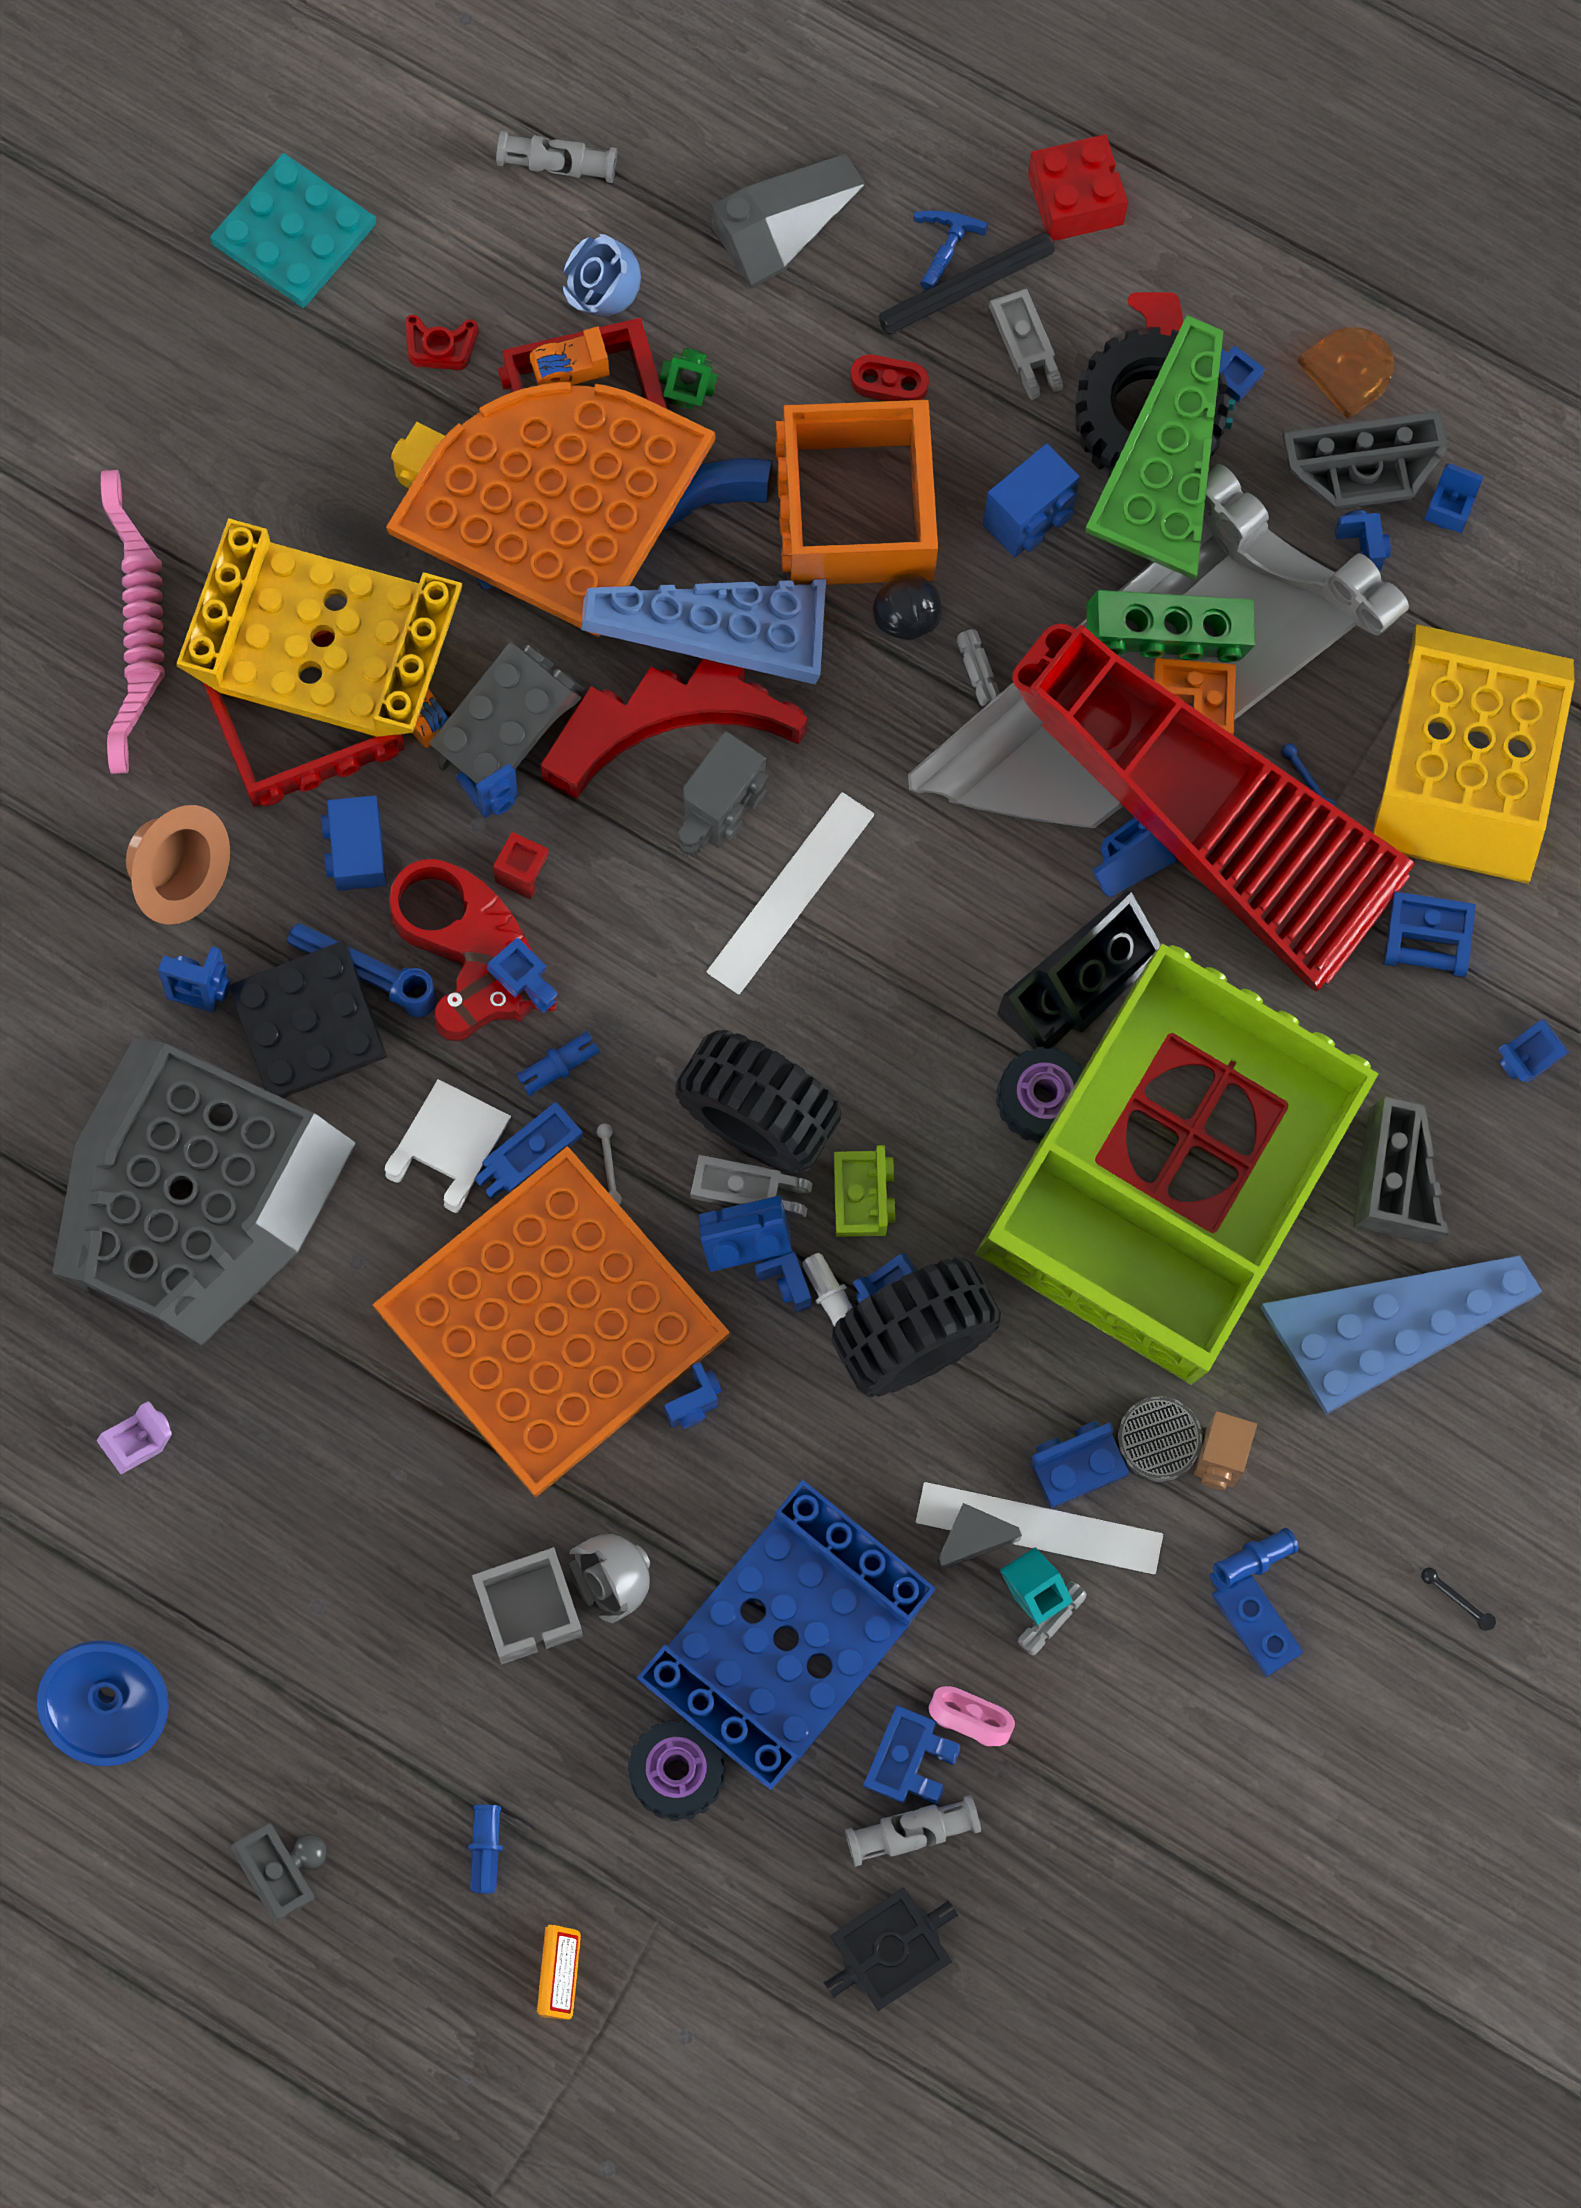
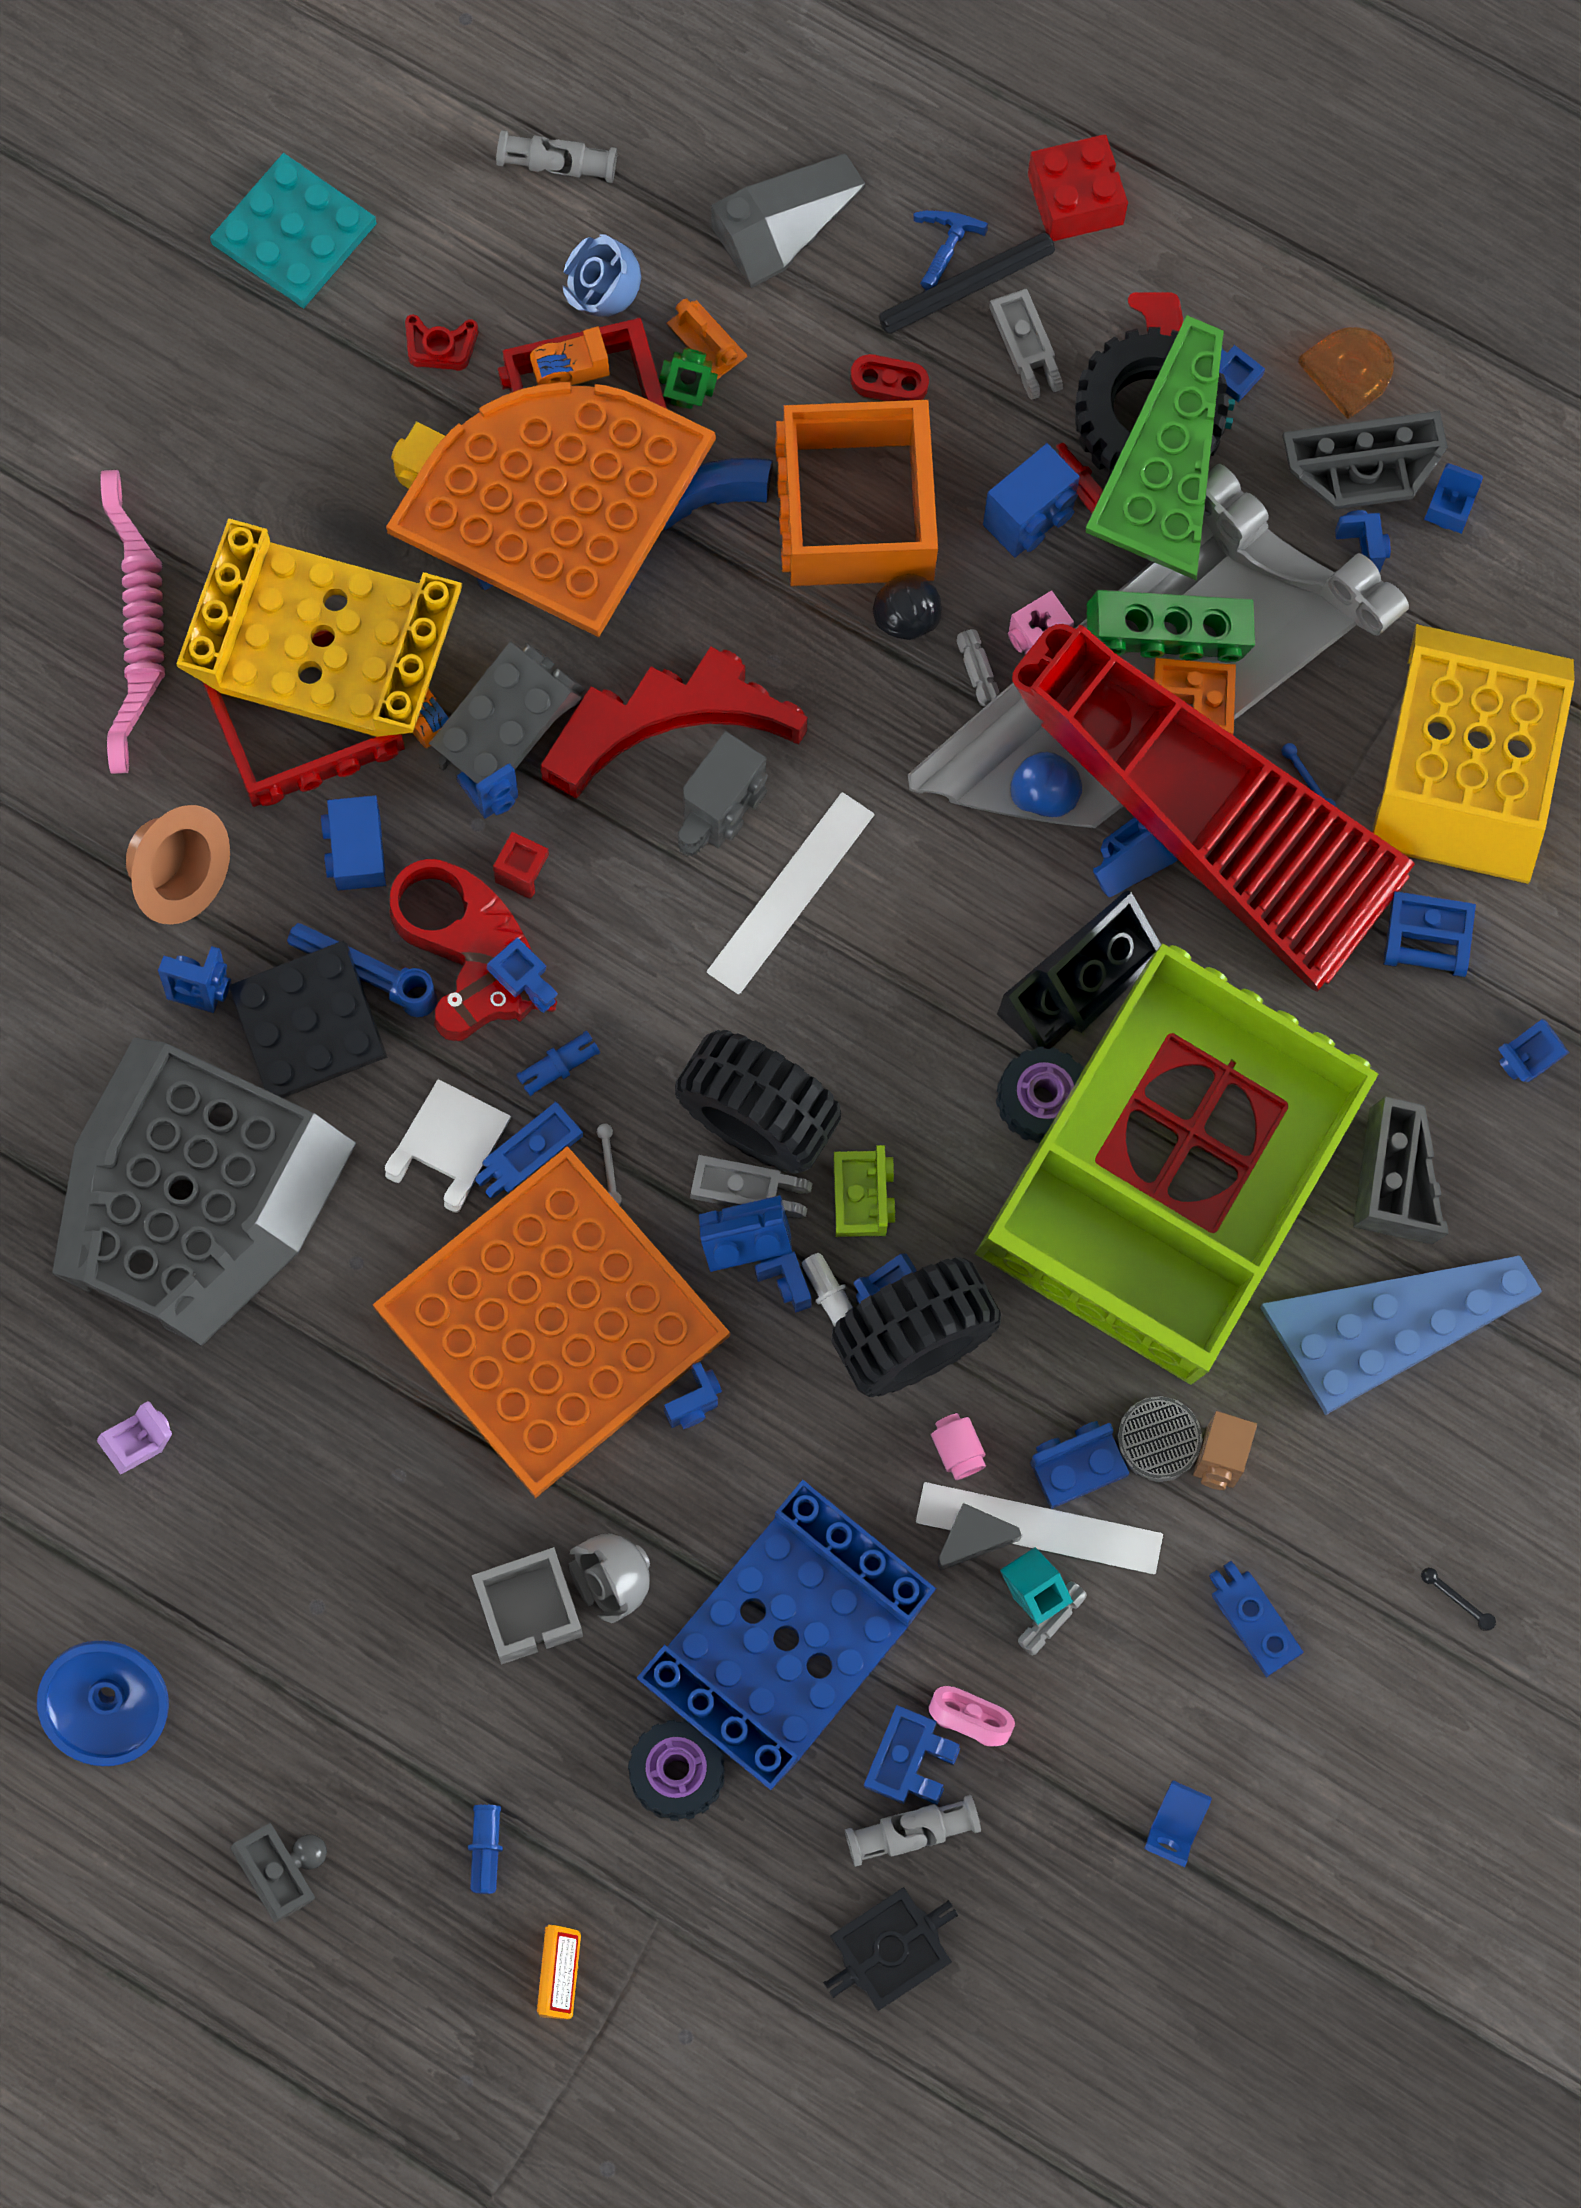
medium blue wing [581,579,826,684] -> none
blue pin [1213,1528,1298,1588] -> none
none -> orange hinge [666,298,747,380]
none -> bright pink brick [931,1413,986,1480]
none -> bright pink brick [1008,590,1074,654]
none -> blue hair [1010,752,1082,817]
none -> red axle [1056,443,1103,513]
none -> blue bracket [1144,1781,1212,1867]

